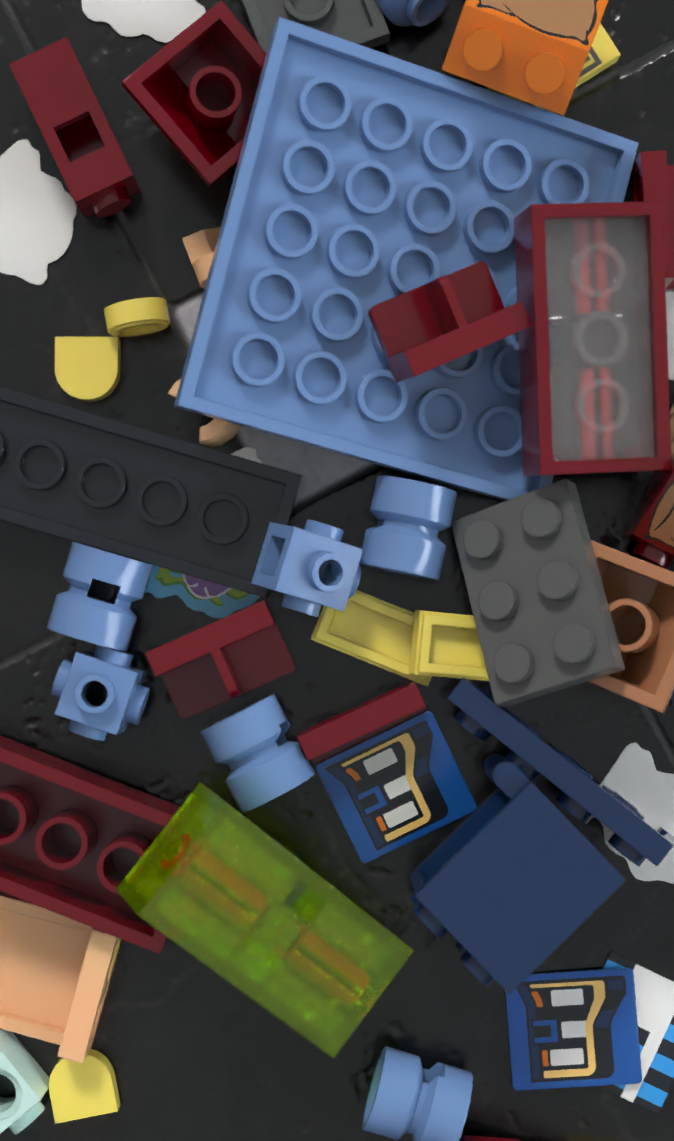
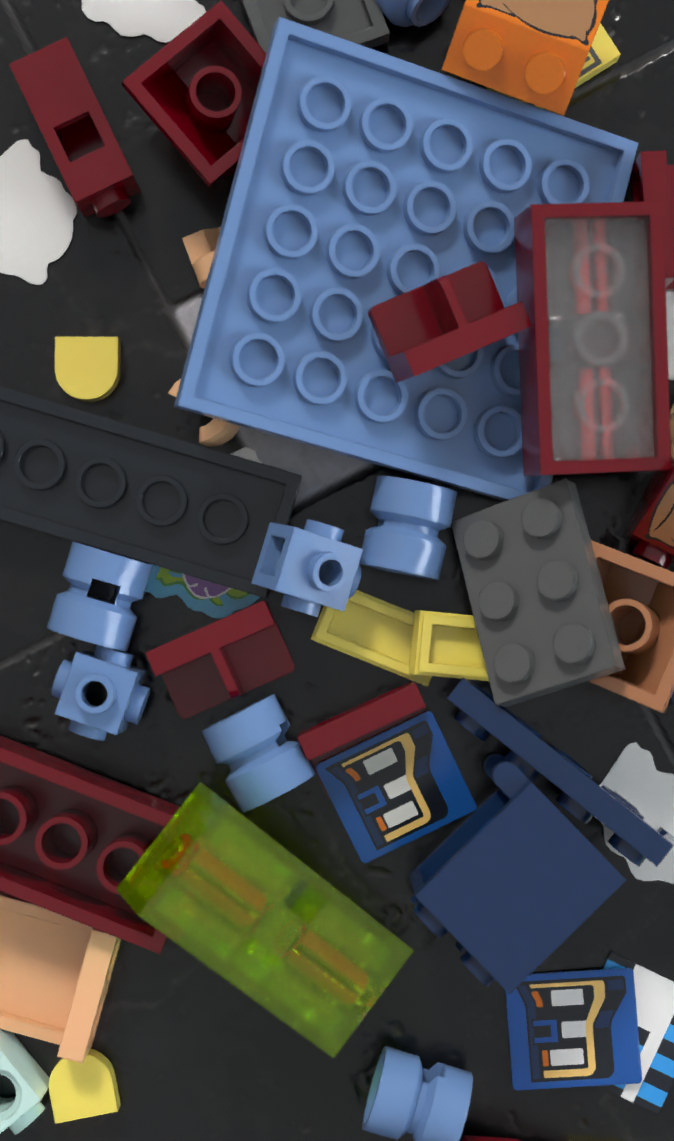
light yellow tile [104,297,170,337] -> none

